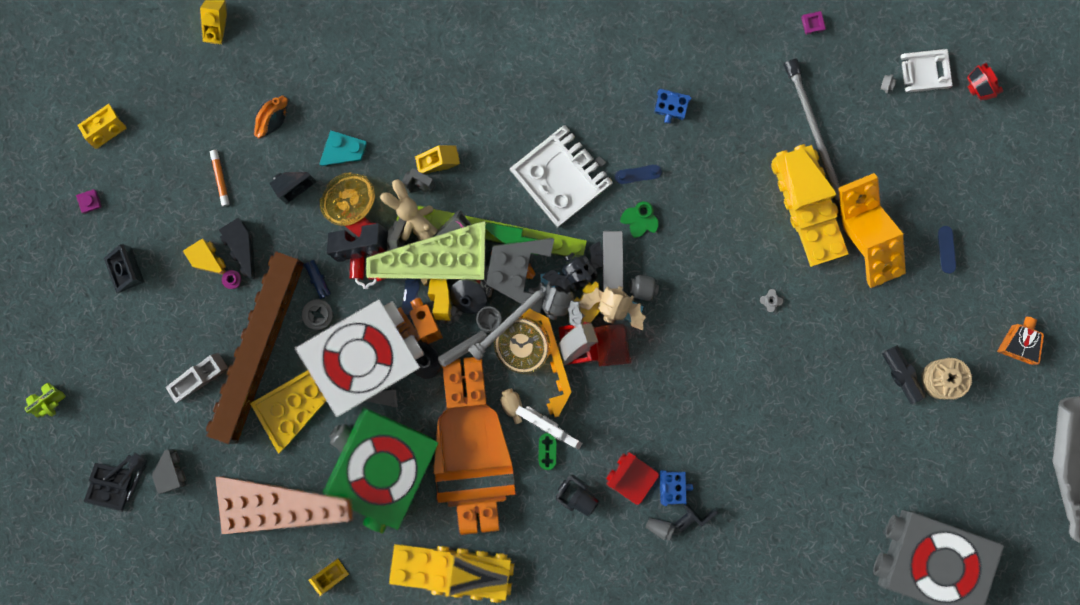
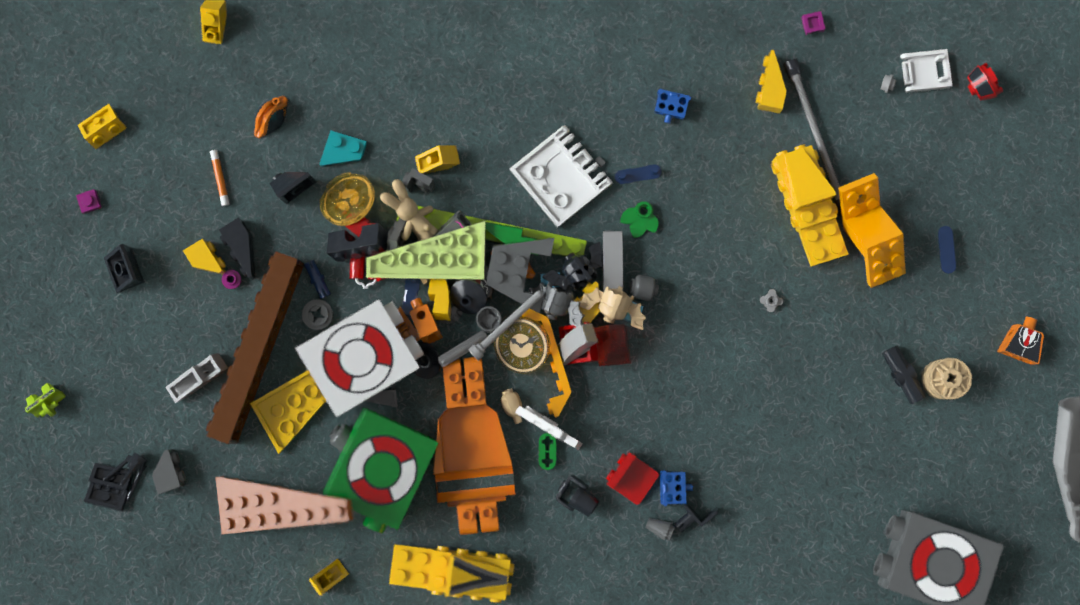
none -> yellow slope [755,50,786,114]

